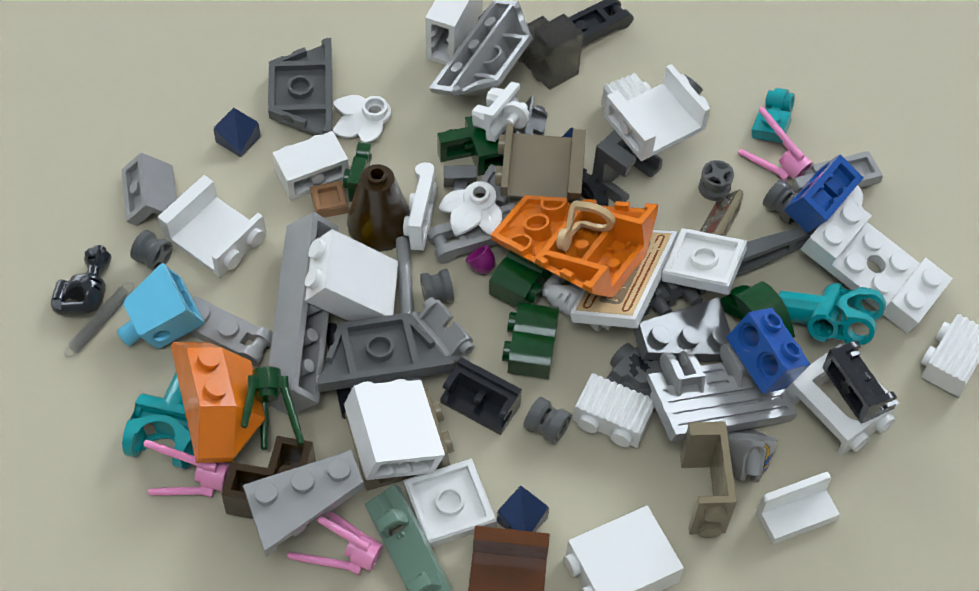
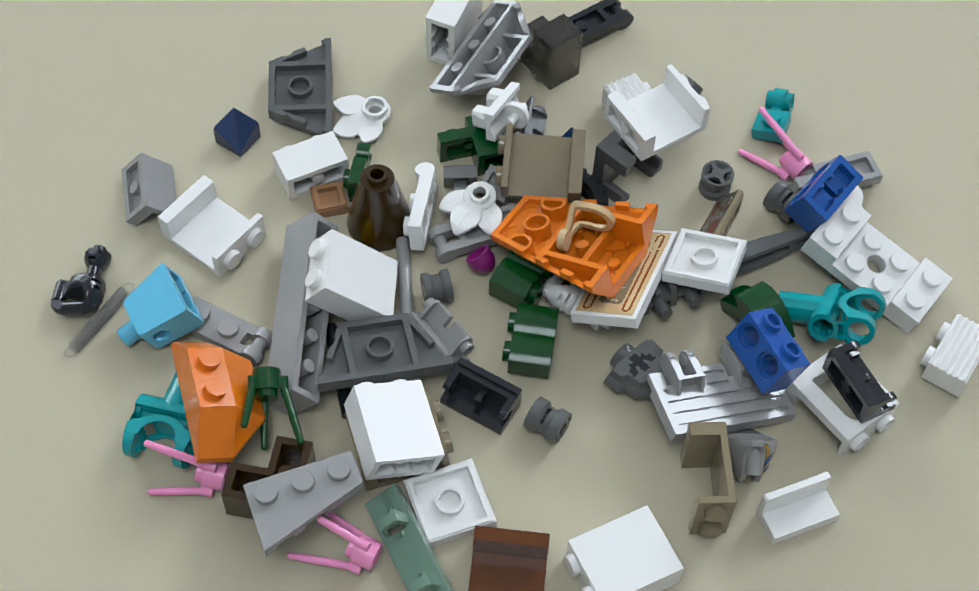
dark grey wheel [130,230,173,271] -> none
dark blue slope [497,485,549,532] -> none
white brick [573,373,655,448] -> none
wing [633,297,731,362] -> none

